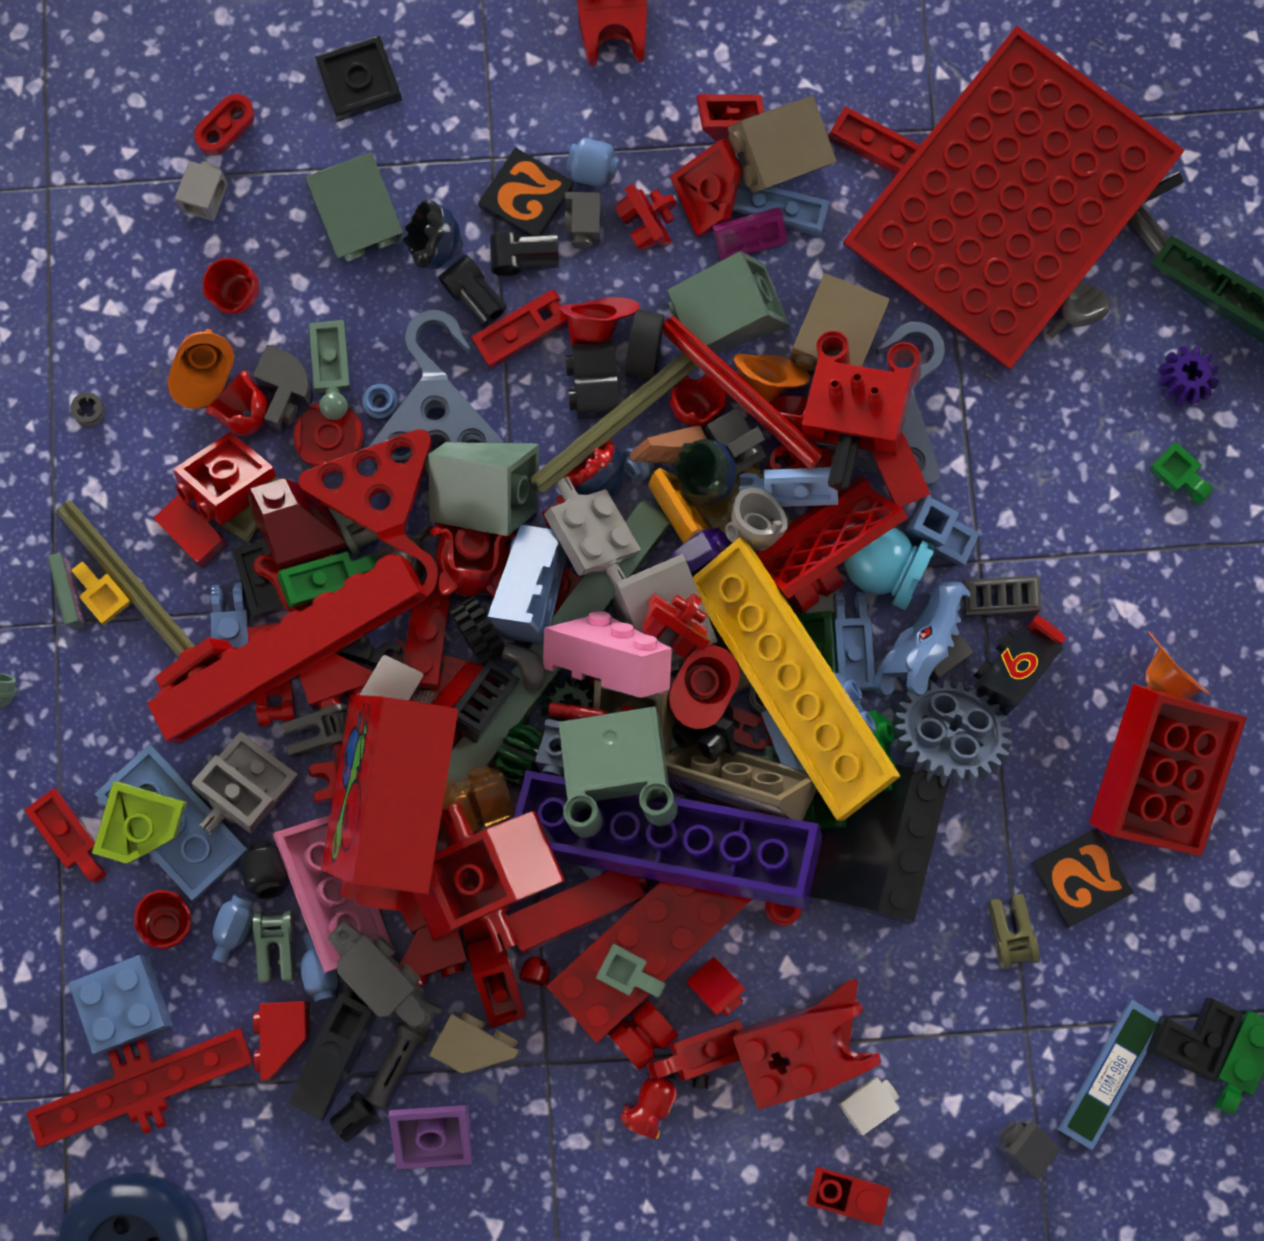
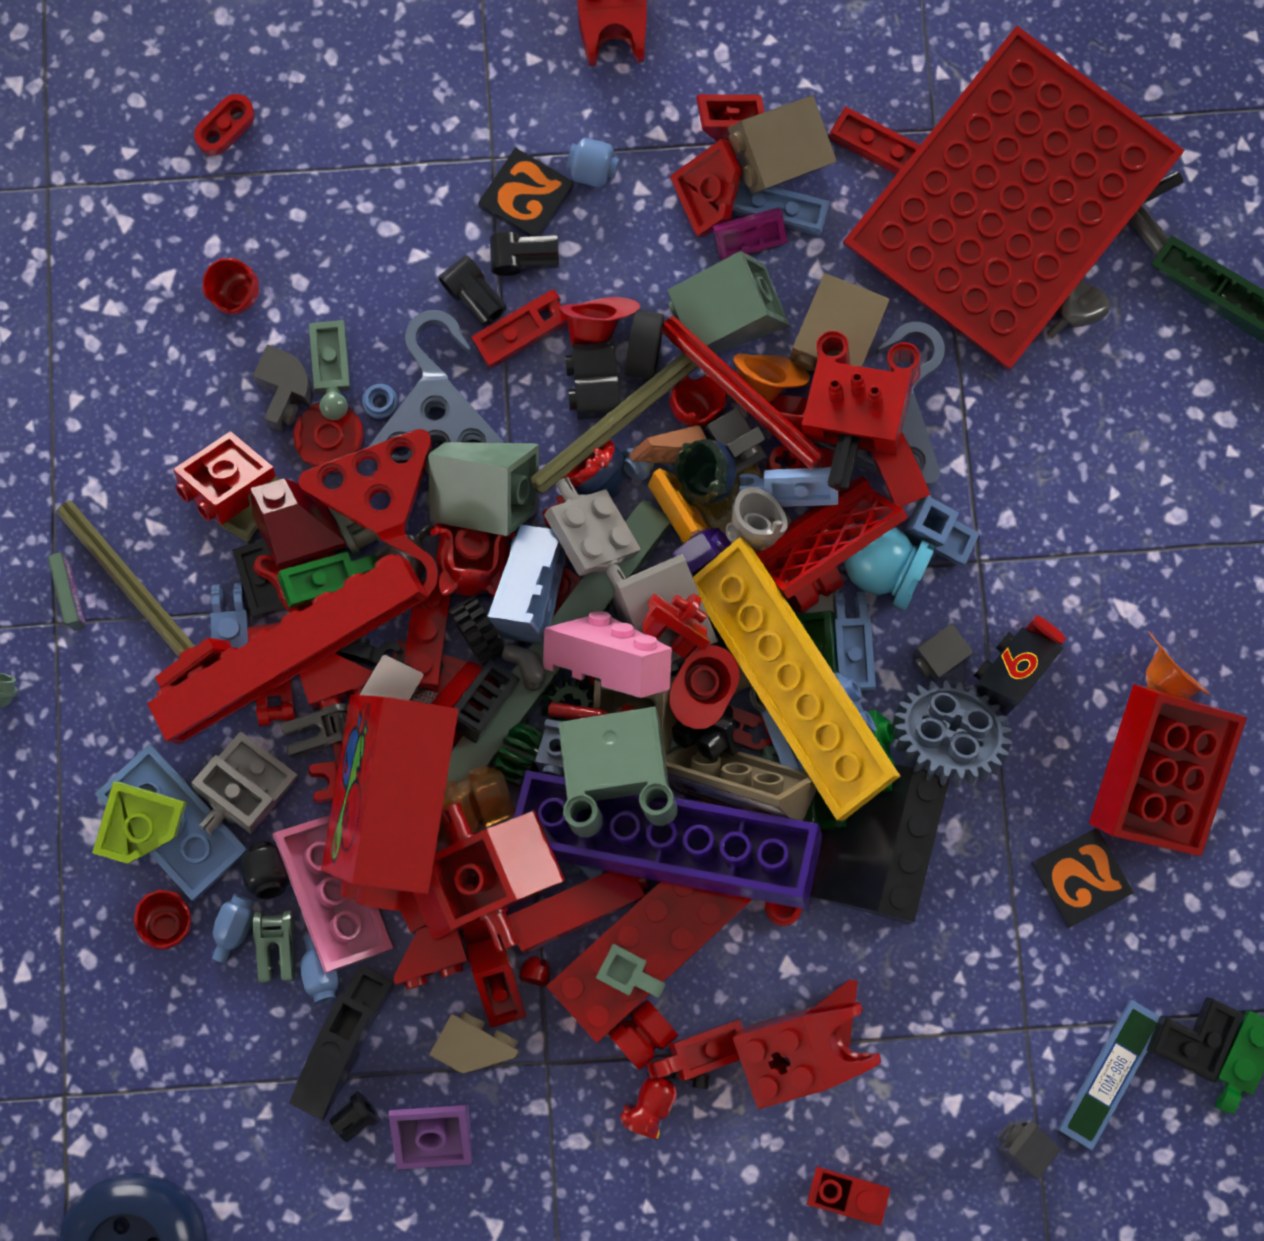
red plate [24,788,107,884] -> none
red hinge [26,1028,254,1148] -> none
medium blue brick [68,955,173,1055] -> none
dark grey bush [70,392,105,427] -> none
yellow plate [71,561,132,626] -> none
red slope [153,495,228,569] -> none
orange piece [167,329,235,409] -> none
light grey brick [175,161,228,222] -> none
red hair [205,370,270,436] -> none
red slope [253,1001,310,1080] -> none
sand green slope [305,152,403,261] -> none
black tile [315,35,402,122] -> none
dark grey hinge [328,922,435,1030] -> none
dark grey pin [364,996,443,1109] -> none
black hair [402,200,463,270] -> none
dark grey brick [565,192,601,249] -> none
red hips [614,183,677,251] -> none
red slope [685,957,746,1017] -> none
white brick [838,1077,900,1136] -> none
medium blue animal [874,581,970,695] -> none
dark grey slope [963,576,1041,617] -> none
olive piece [987,893,1040,970] -> none
green plate [1149,441,1214,505] -> none
dark purple gear [1158,345,1219,407] -> none

